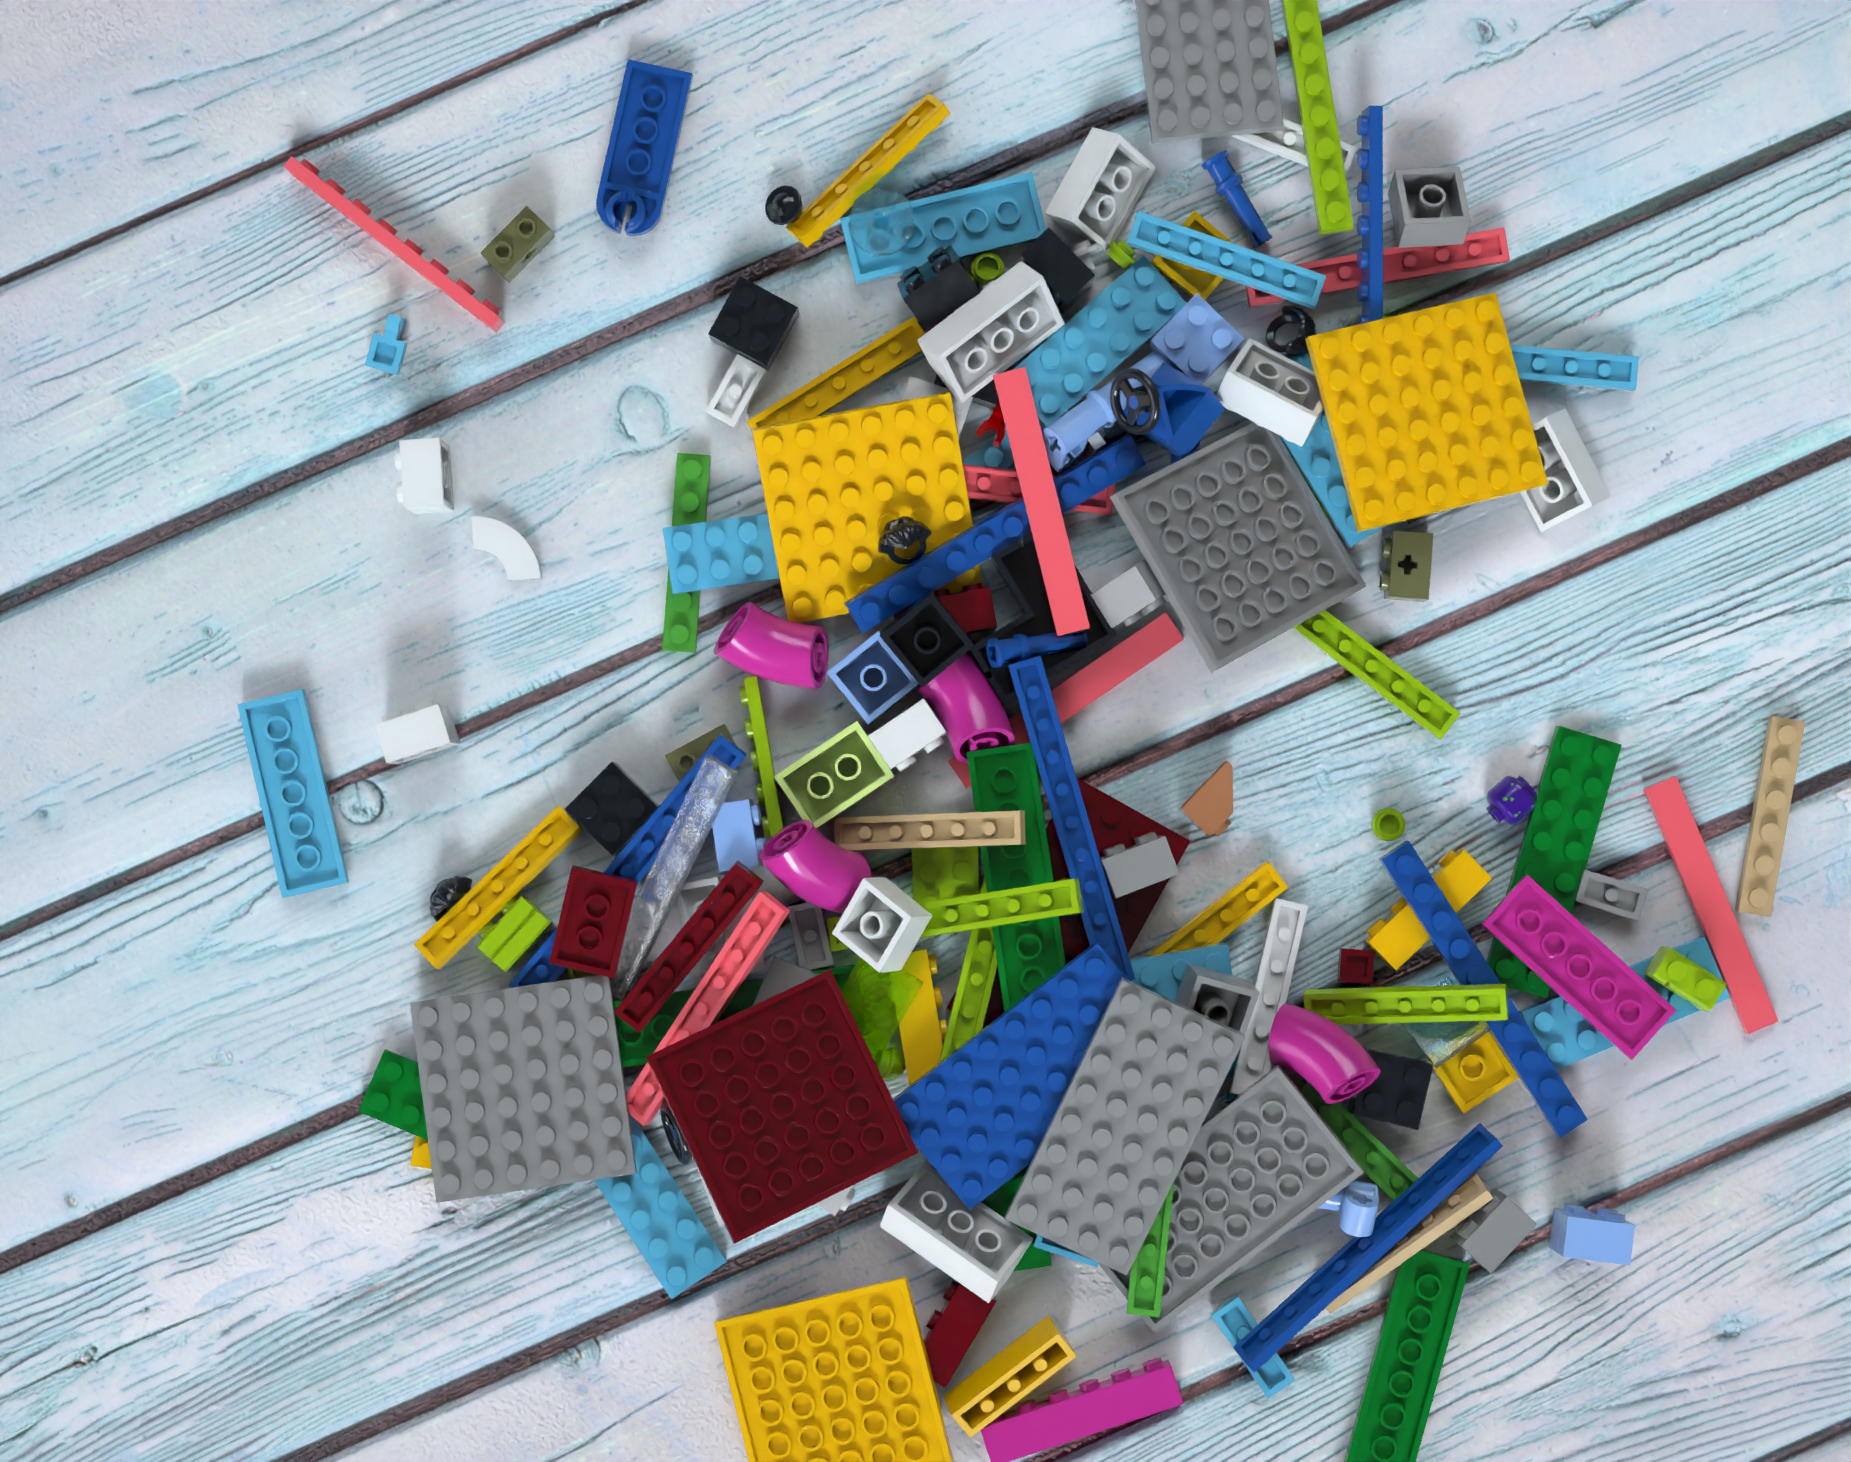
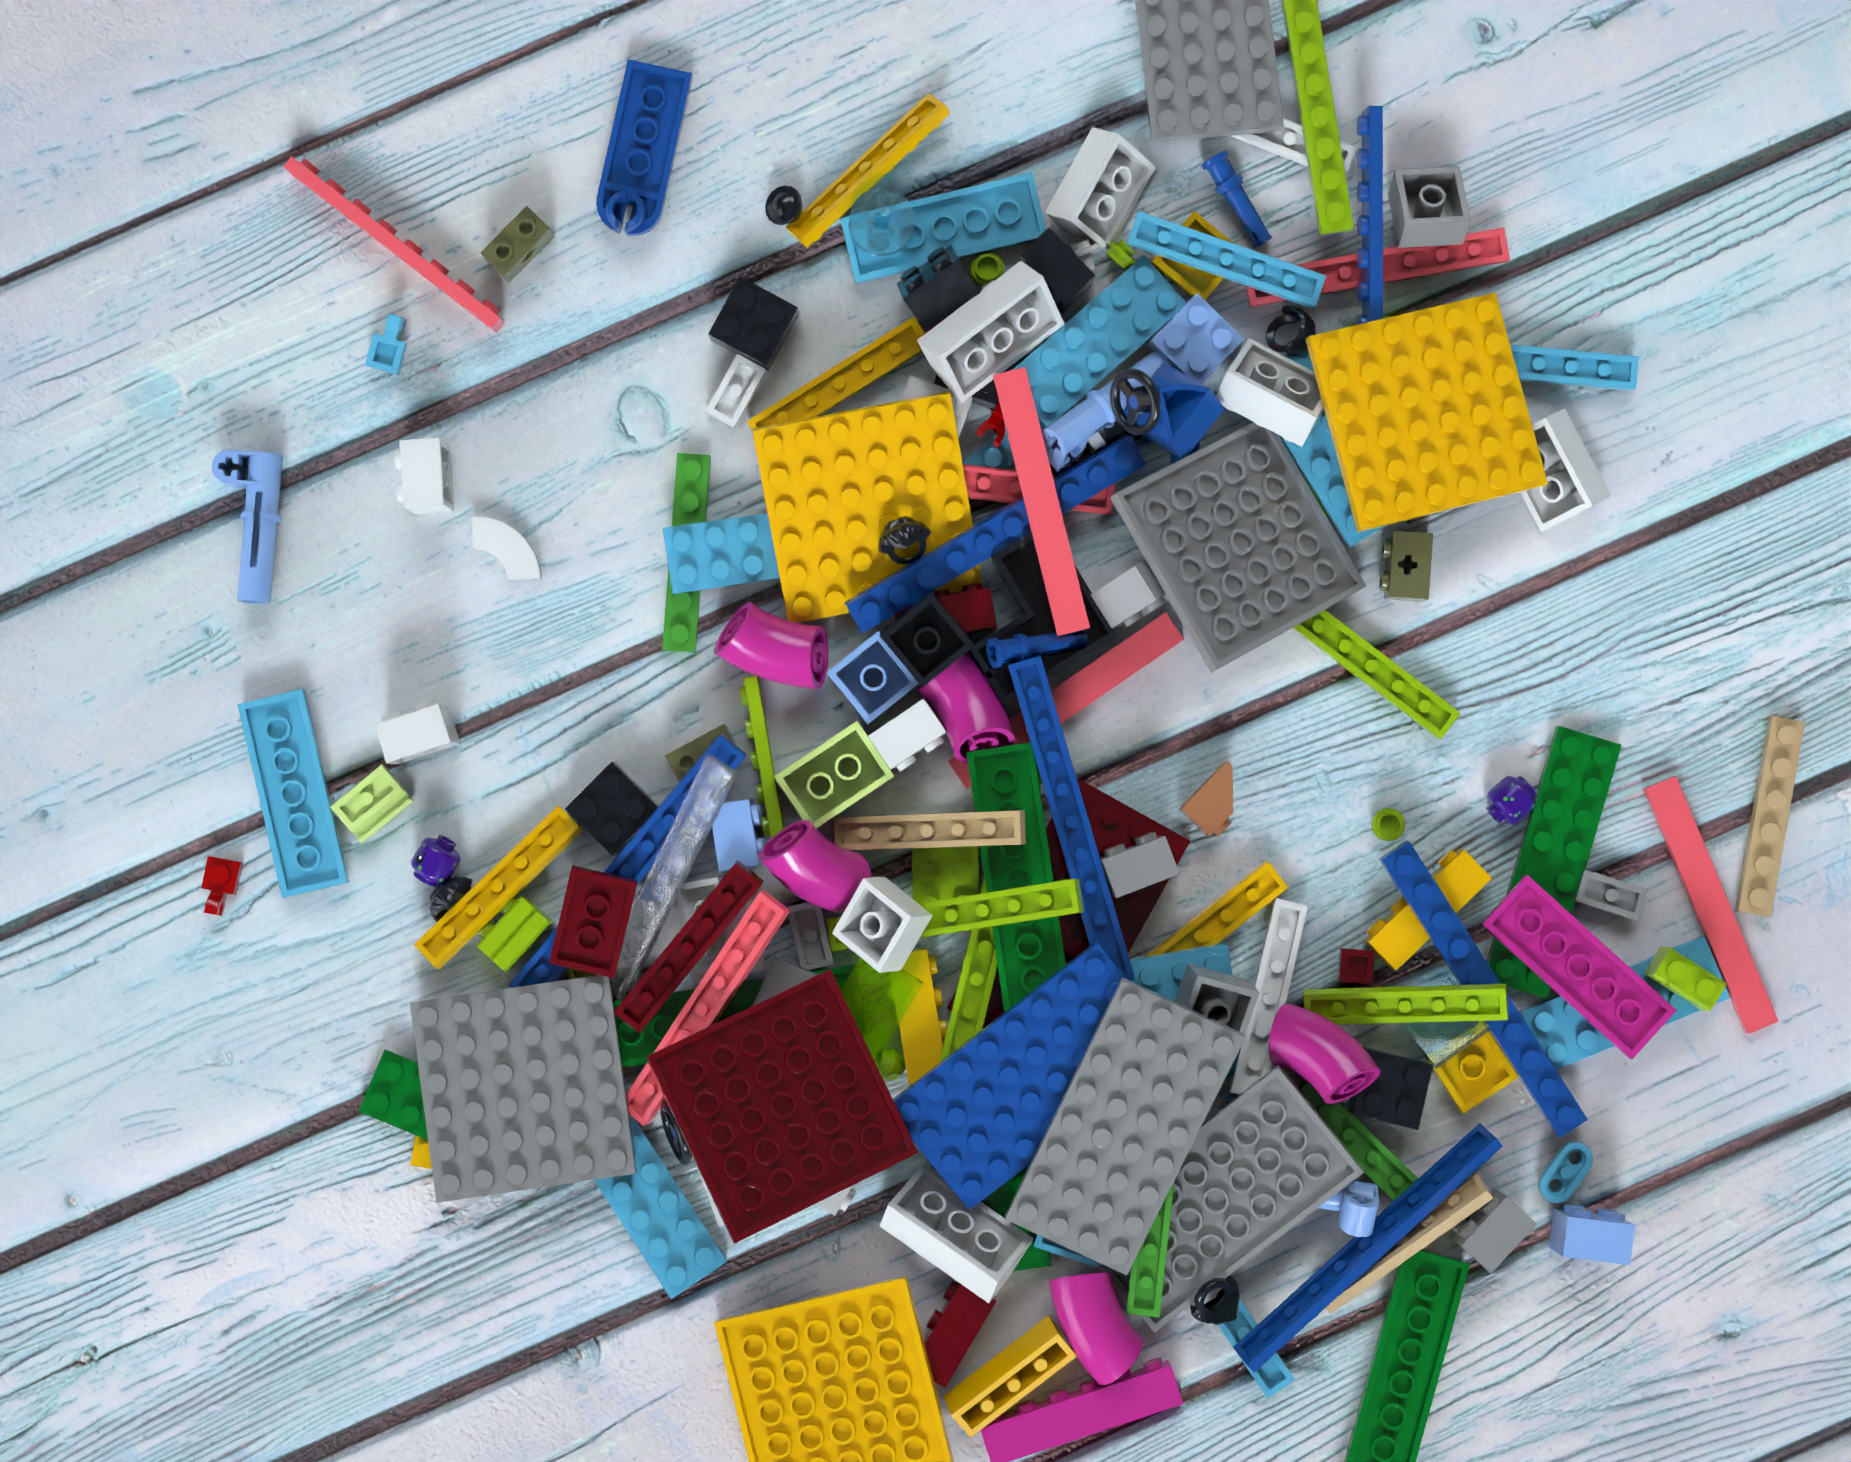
none -> red plate [201,856,243,916]
none -> light blue piece [212,450,283,604]
none -> yellowish green plate [330,764,413,844]
none -> dark purple head [411,835,461,887]
none -> dark pink brick [1049,1272,1144,1385]
none -> black piece [1190,1275,1240,1325]
none -> medium azure plate [1538,1141,1593,1203]

